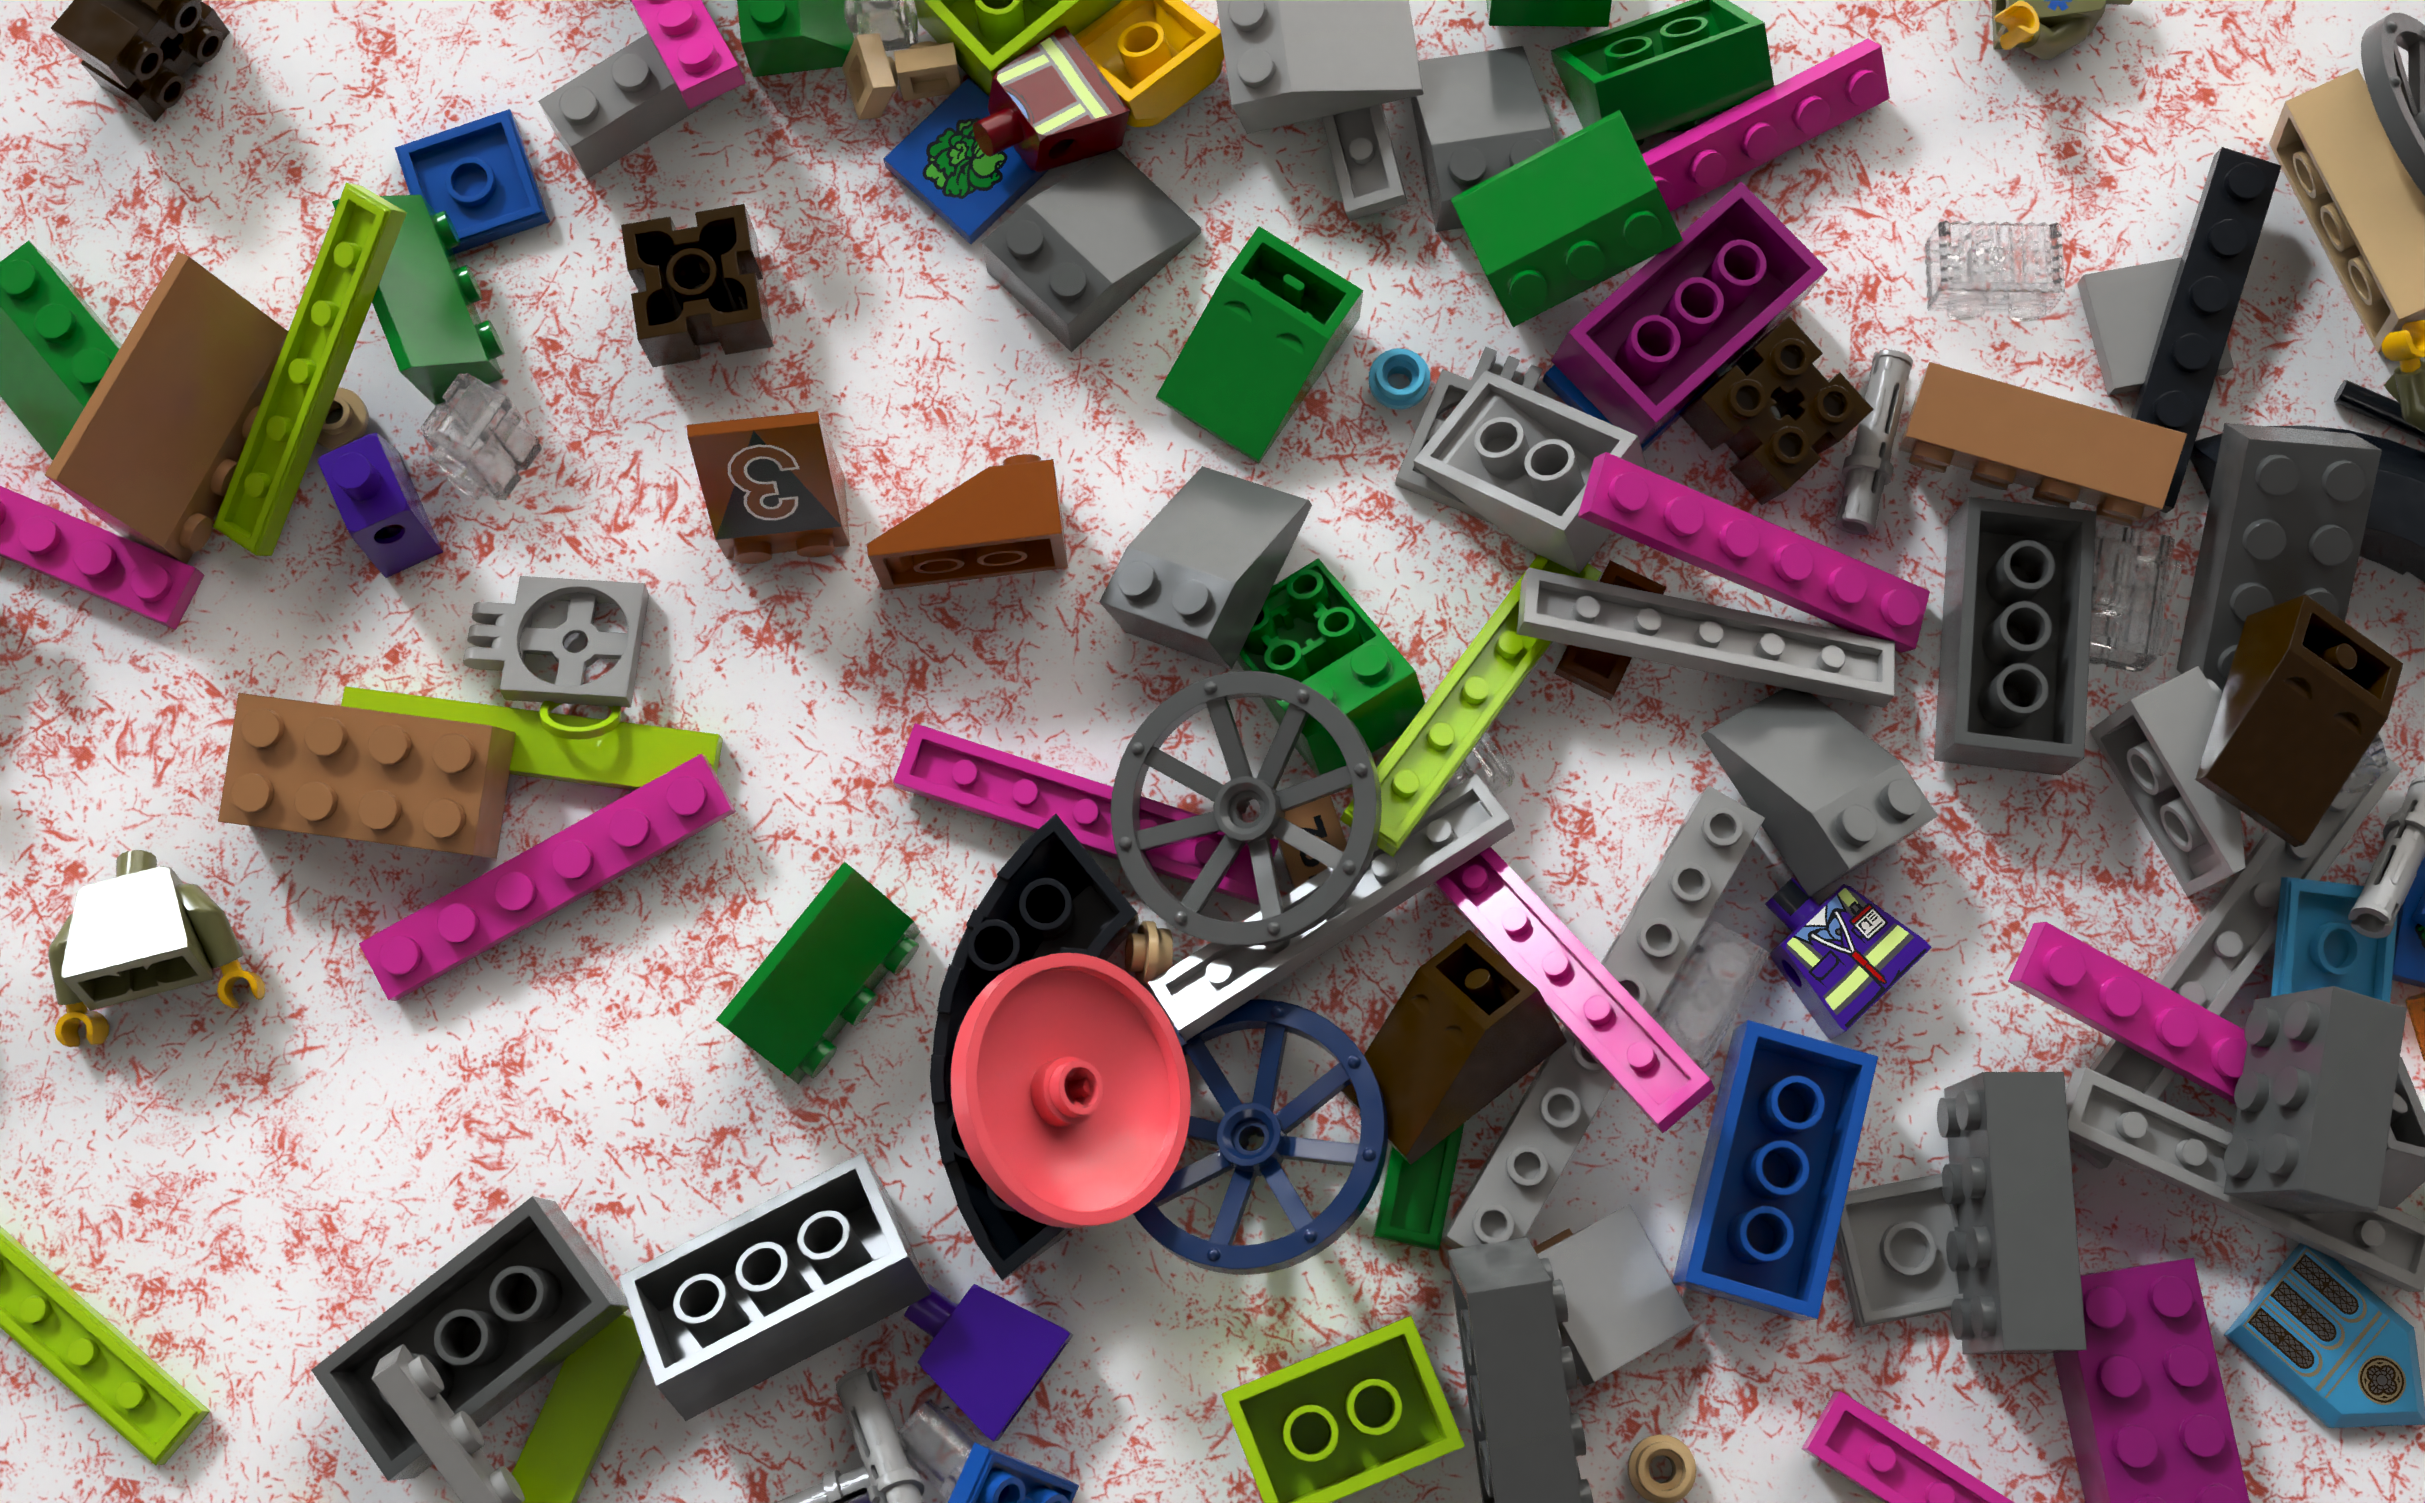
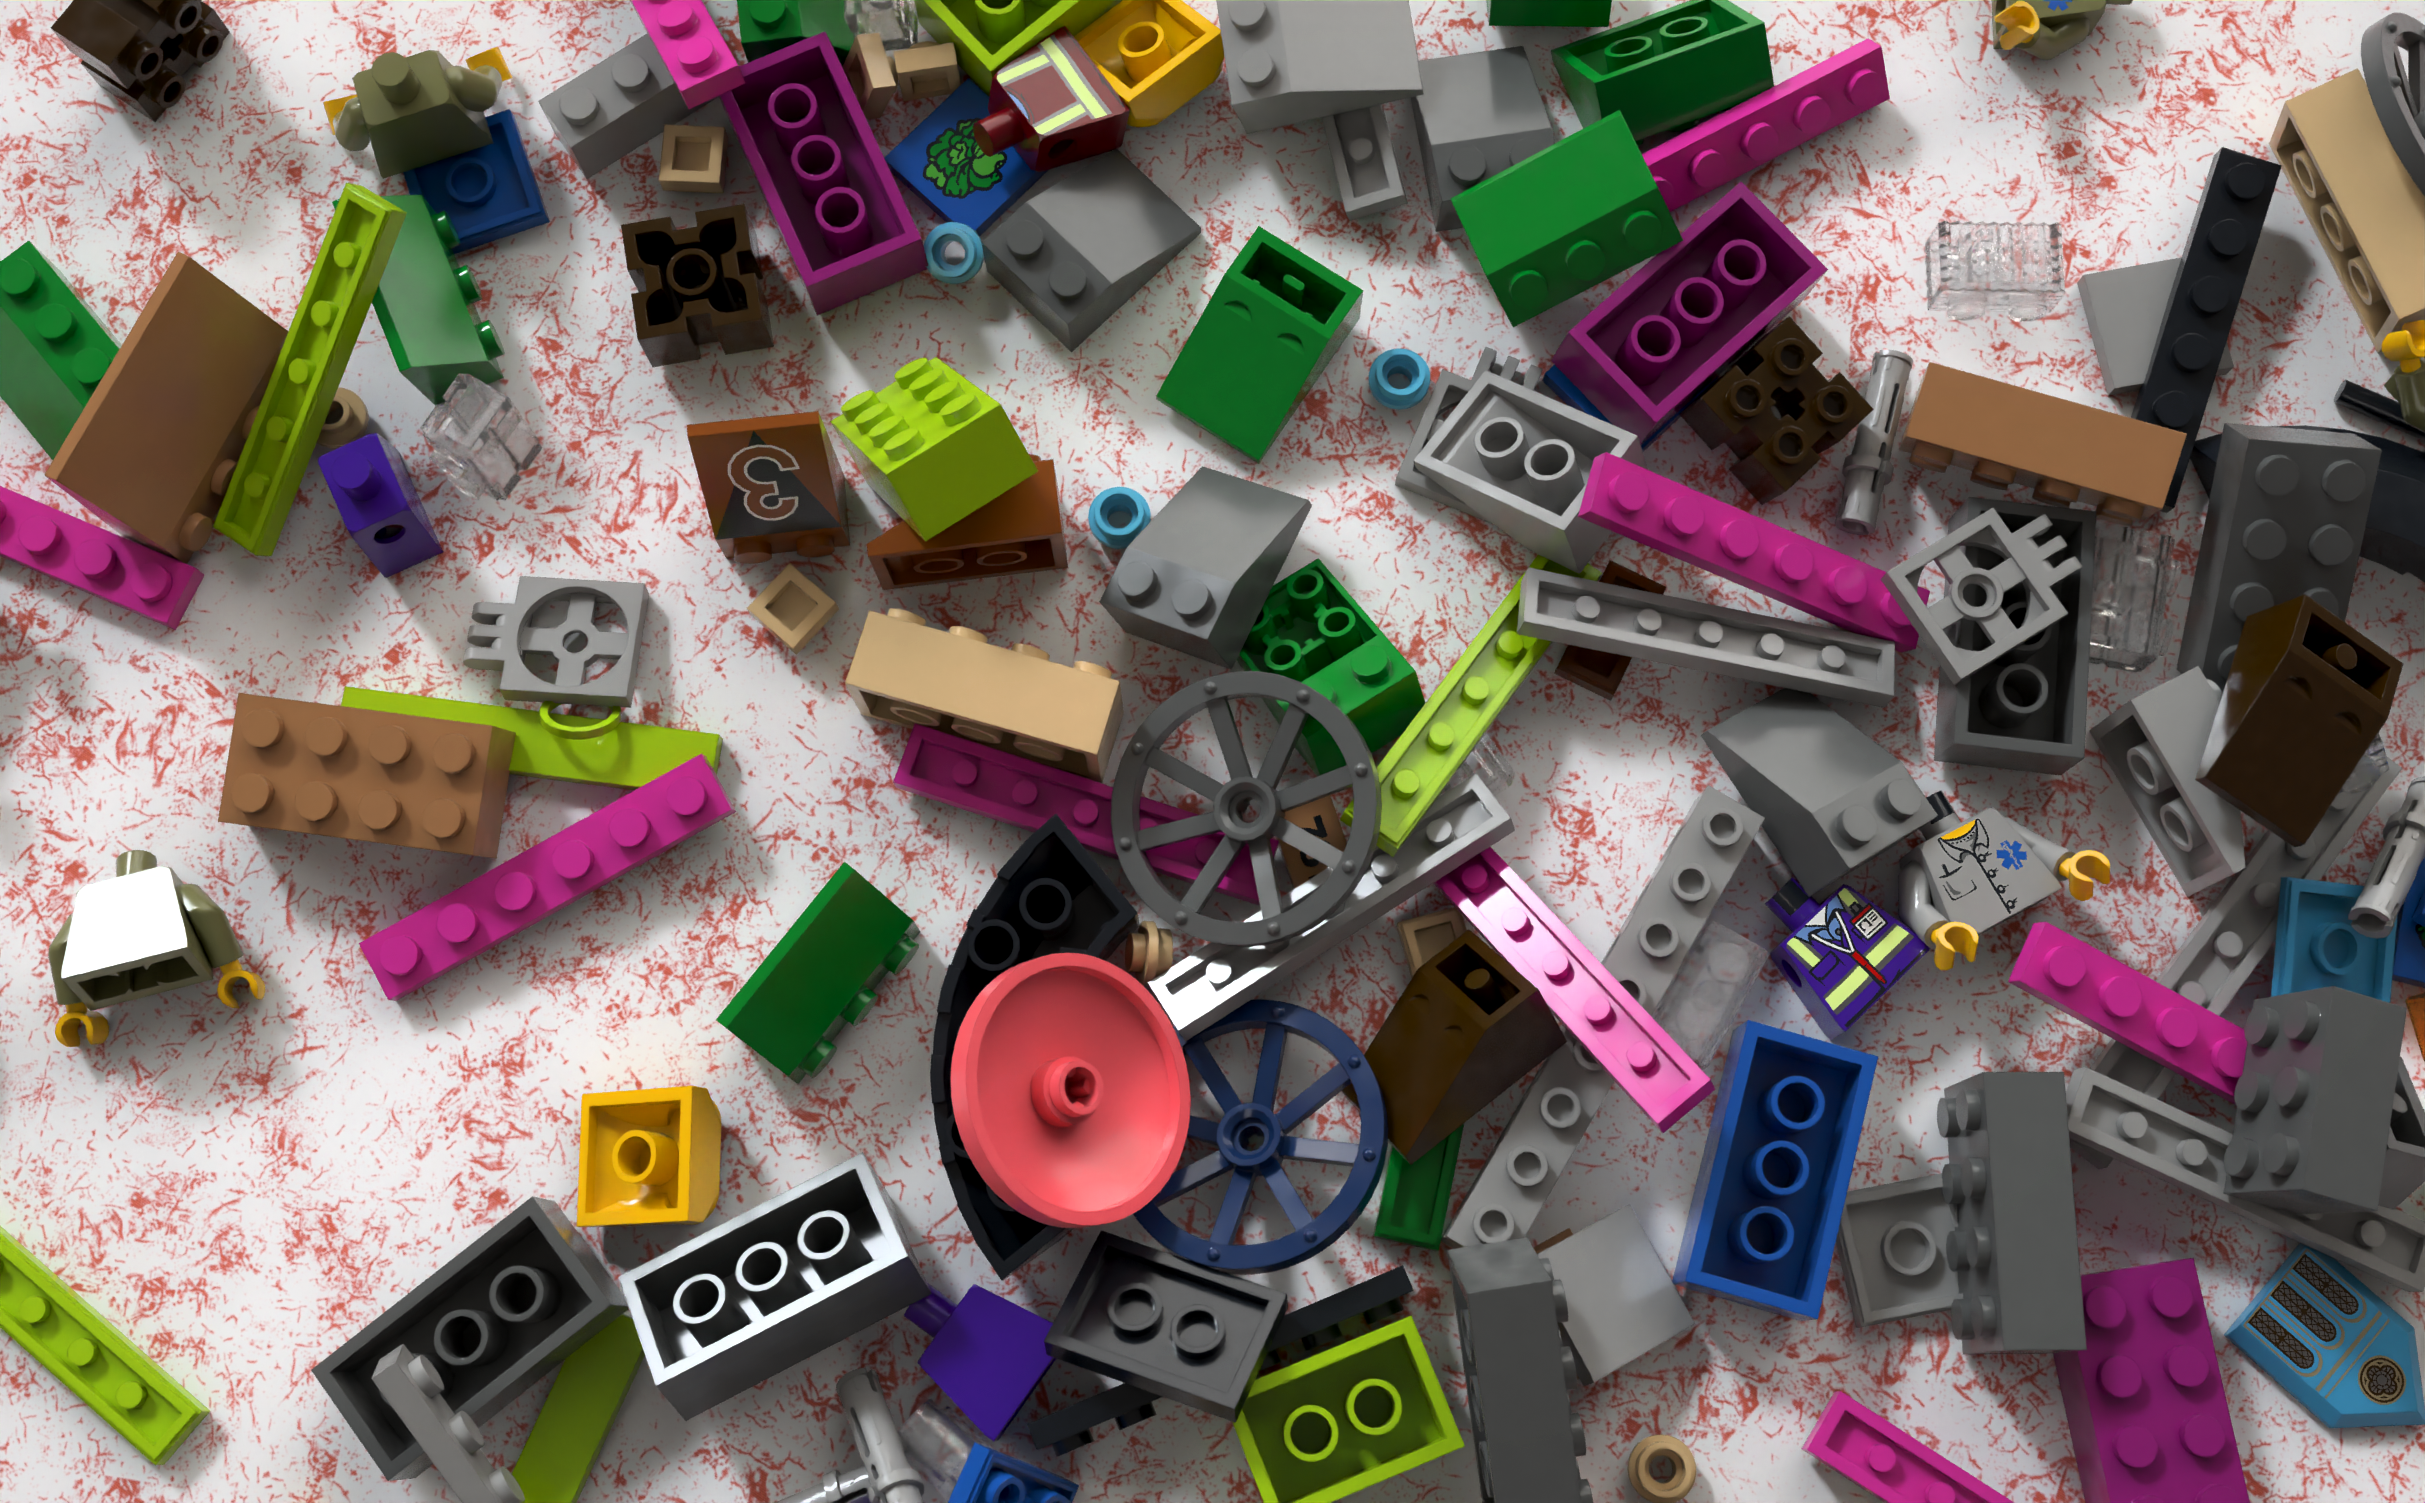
none -> olive torso [323,46,513,179]
none -> yellow slope [577,1086,721,1227]
none -> tan plate [659,124,729,193]
none -> magenta brick [719,31,928,316]
none -> tan plate [747,563,839,655]
none -> lime brick [830,357,1038,542]
none -> tan brick [845,608,1124,783]
none -> medium azure plate [924,222,984,284]
none -> black plate [1027,1265,1414,1457]
none -> black plate [1044,1230,1288,1423]
none -> medium azure plate [1088,487,1151,549]
none -> tan tile [1396,907,1467,979]
none -> light grey piece [1881,508,2083,685]
none -> light grey torso [1898,791,2110,970]

